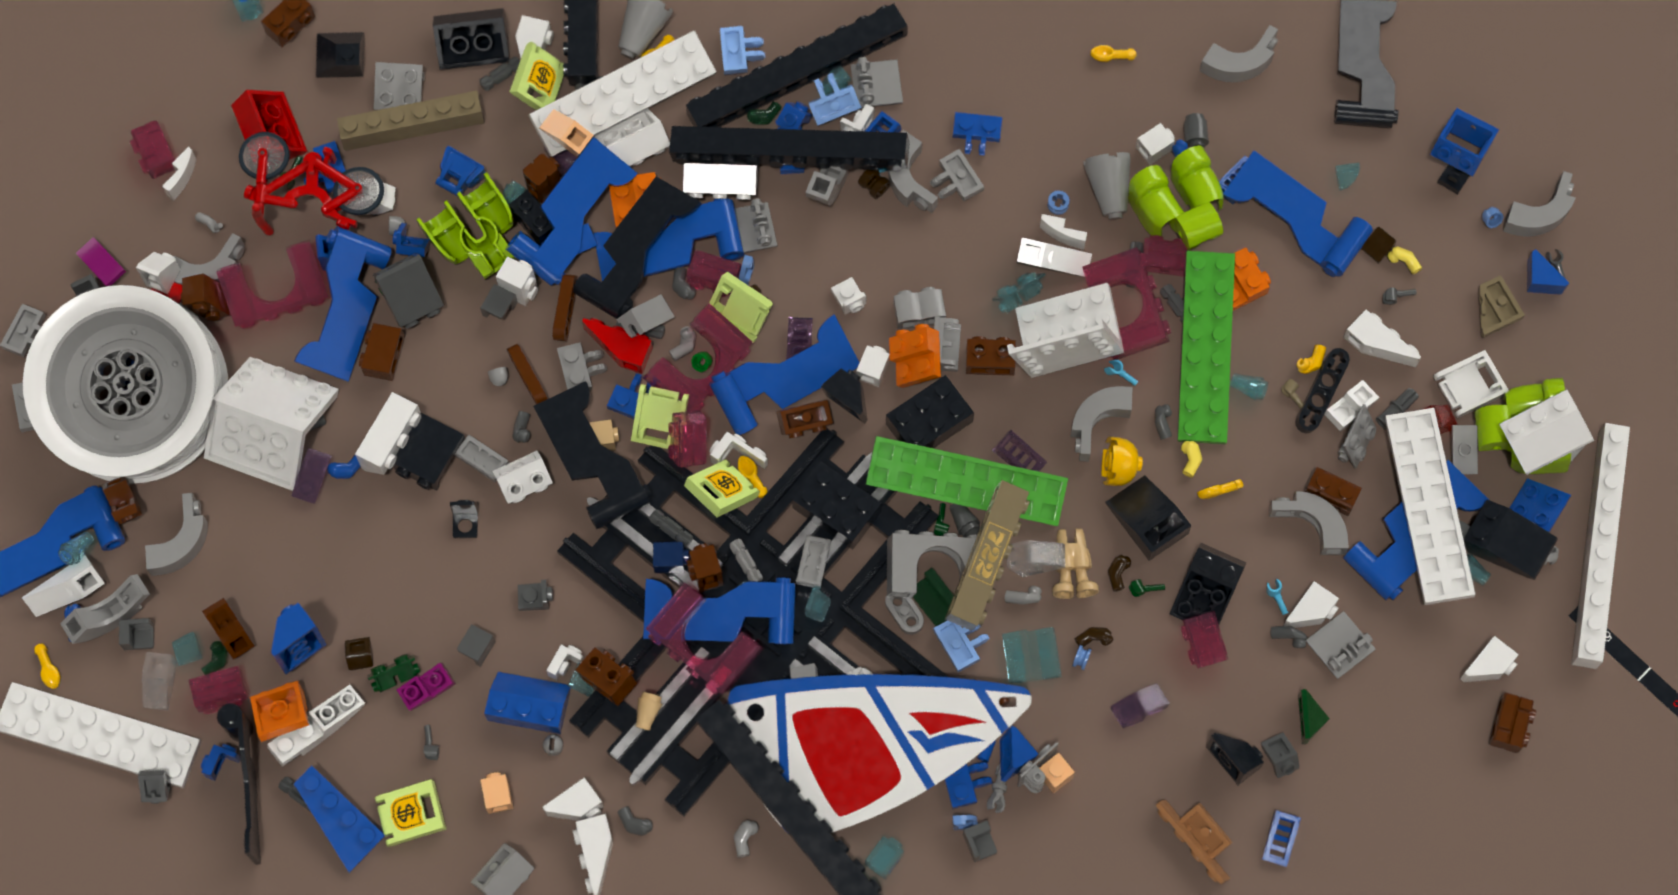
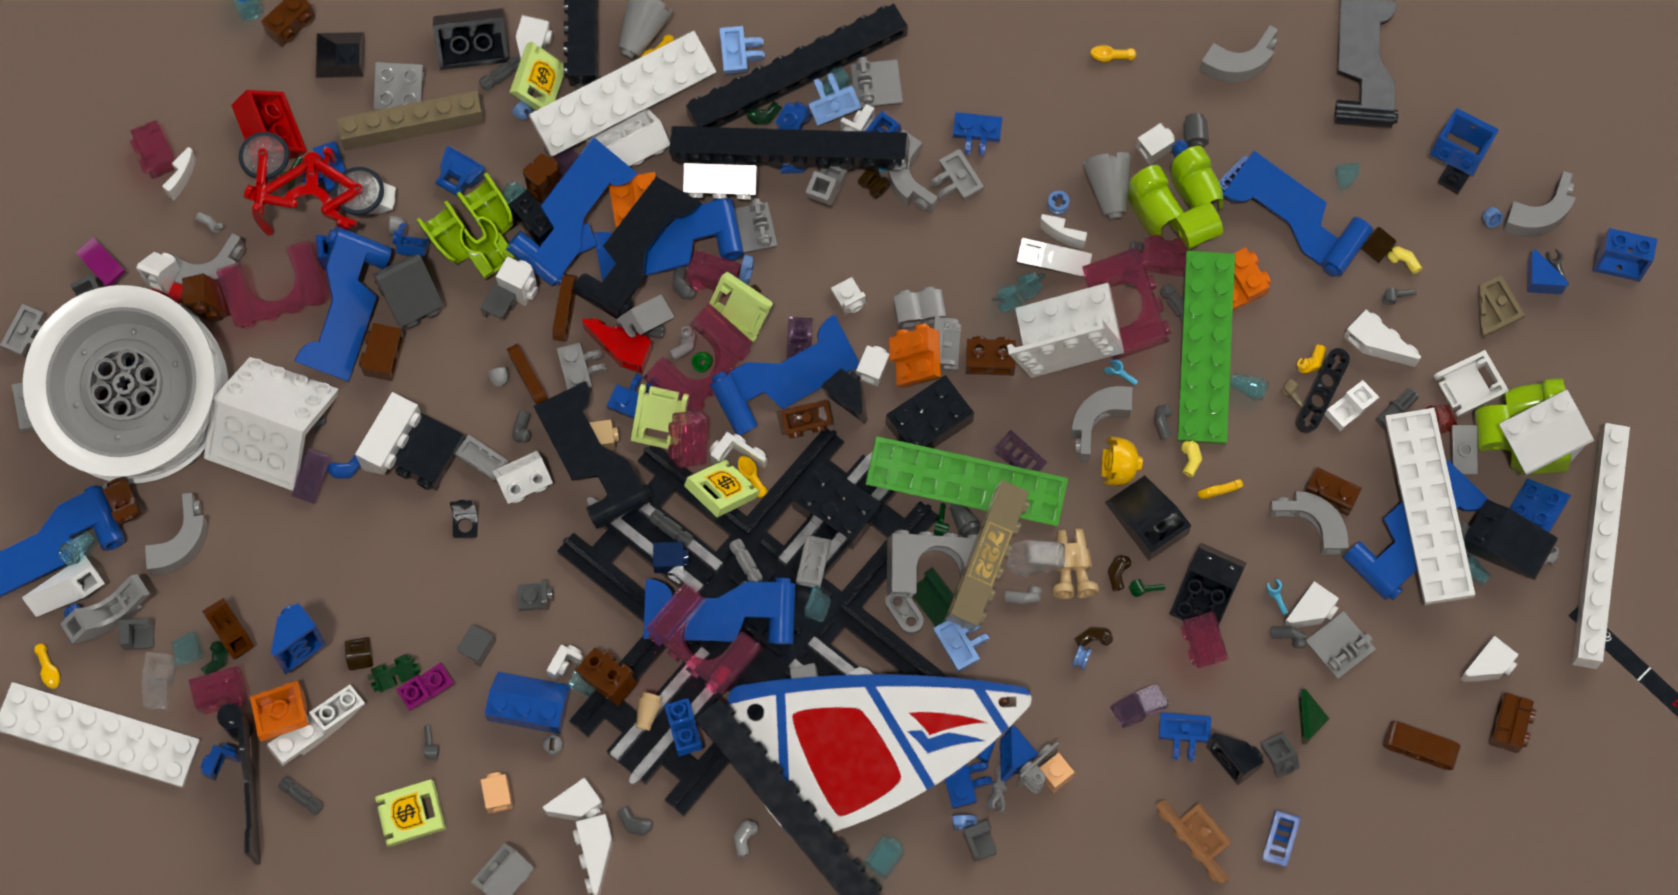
dark grey bracket [138,770,171,804] -> none
blue wing [294,765,384,873] -> none
light nougat slope [539,109,594,157] -> none
reddish brown brick [686,544,723,592] -> none
clear light blue slope [1002,627,1062,683] -> none
light grey hinge [1338,404,1376,469] -> none
none -> medium blue hinge [511,101,532,120]
none -> blue slope [664,698,703,756]
none -> blue hinge [1159,713,1211,761]
none -> reddish brown beam [1383,721,1461,771]
none -> blue window [1593,228,1658,282]

